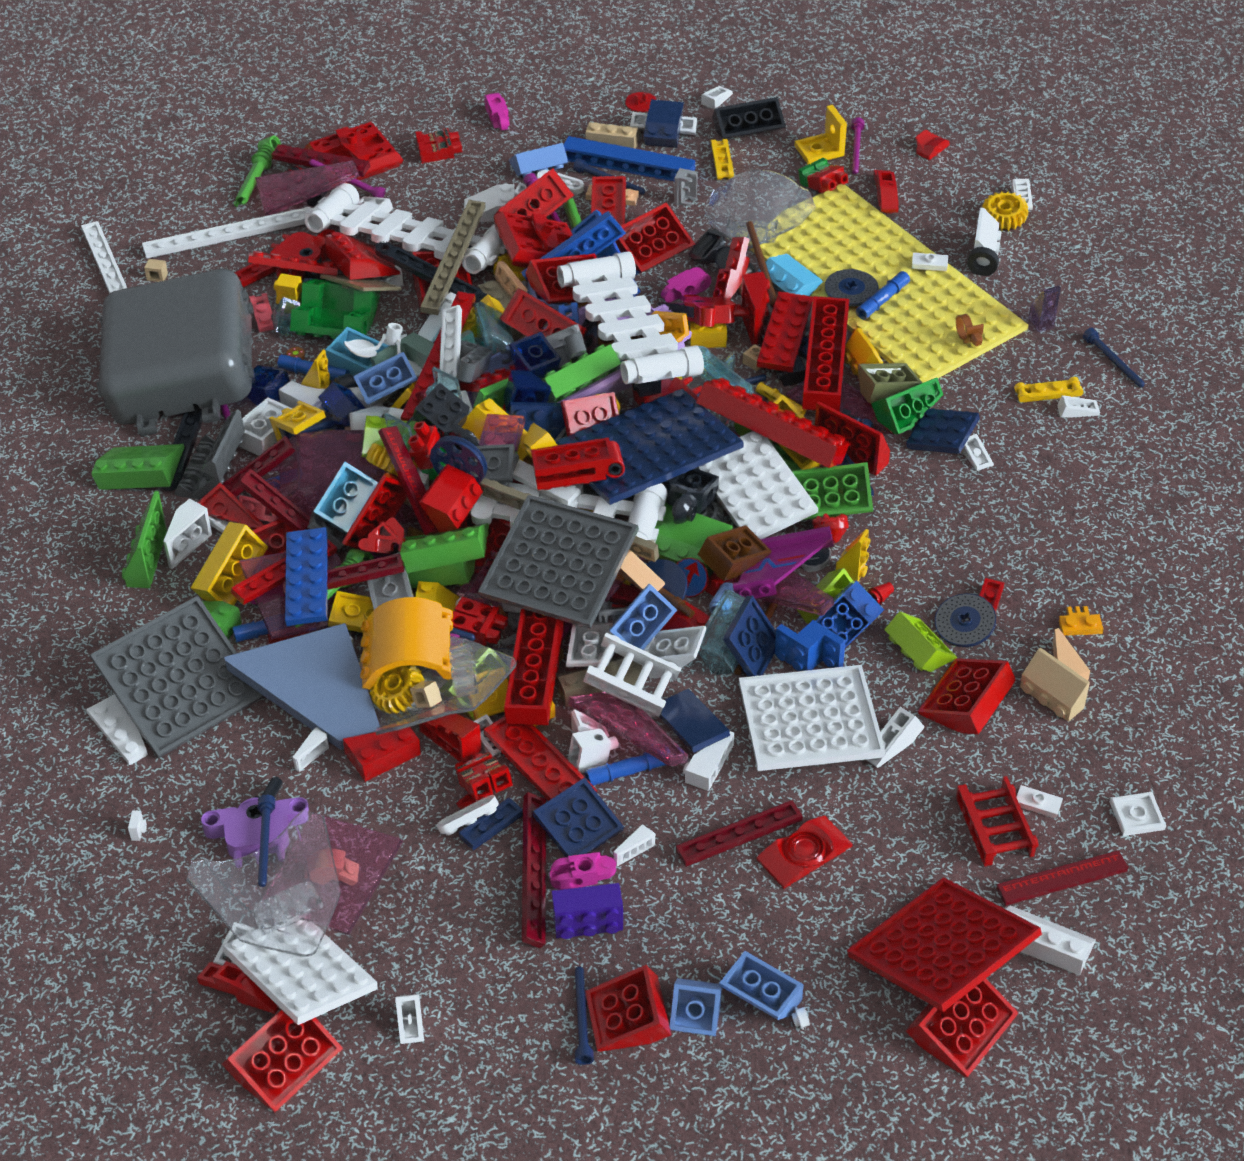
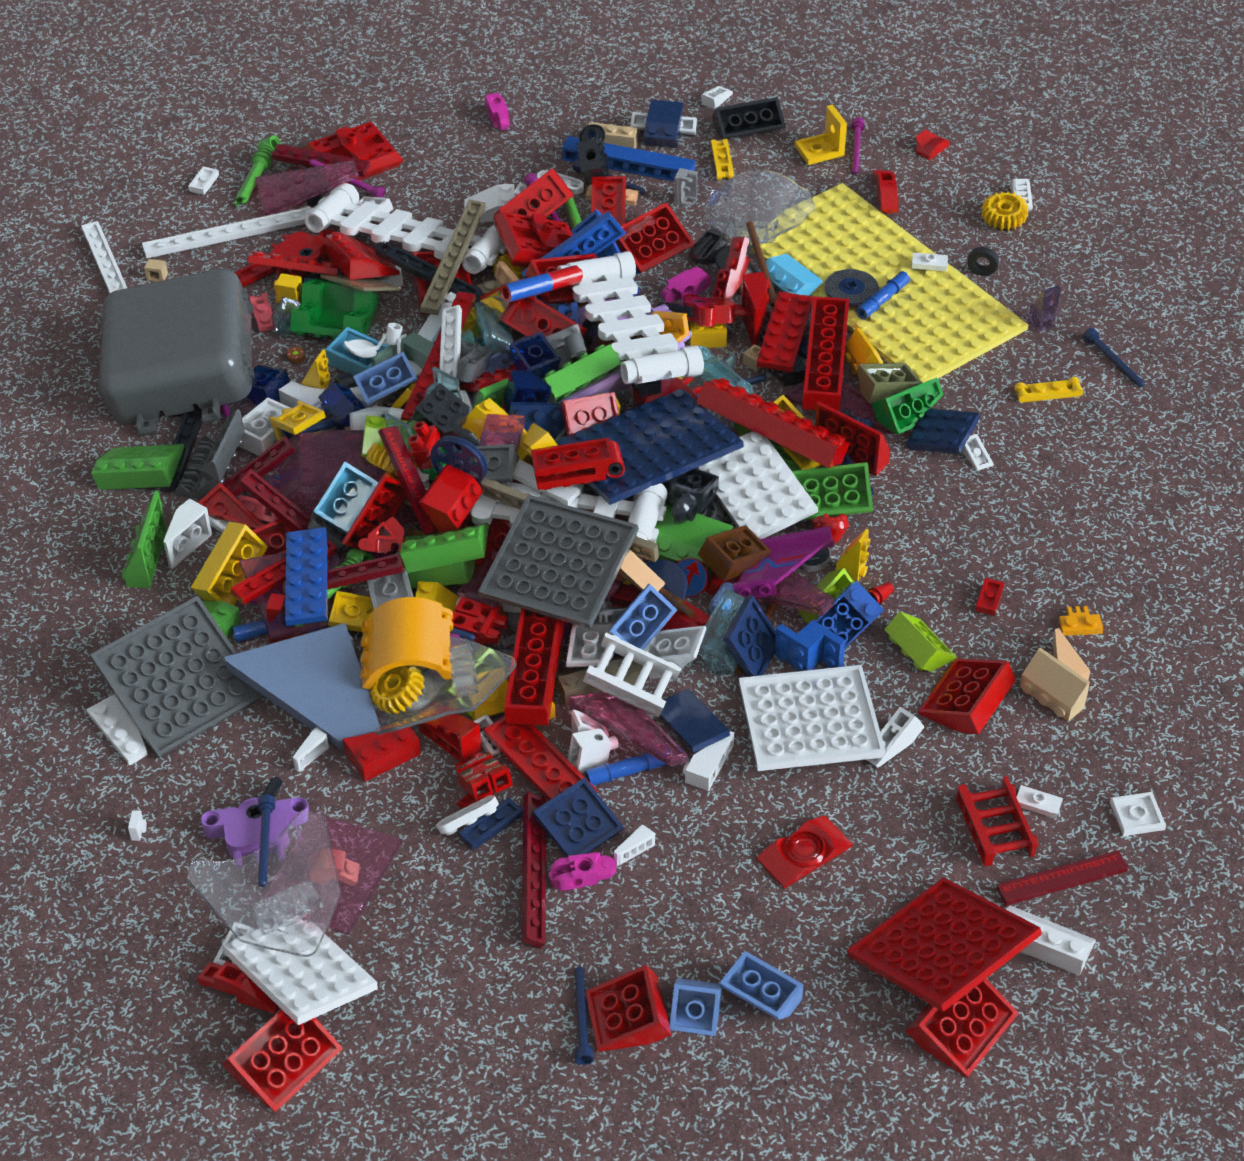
blue piece [277,354,350,381] -> none
white slope [396,994,424,1044] -> none
tan plate [410,681,442,708] -> none
red hips [415,128,462,163] -> none
medium blue slope [509,143,568,178] -> none
dark purple brick [552,883,623,939] -> none
red piece [625,92,657,112] -> none
dark red plate [676,800,803,867] -> none
yellow pin [755,382,806,416] -> none
white plate [792,1007,810,1030] -> none
red hips [798,158,848,193] -> none
piece [935,593,996,647] -> none
dark orange piece [956,314,984,346] -> none
white slope [974,208,1002,266] -> none
white slope [1057,396,1100,418] -> none
none -> white plate [188,167,219,195]
none -> red slope [266,593,285,622]
none -> door [480,265,583,303]
none -> black brick [577,124,610,187]

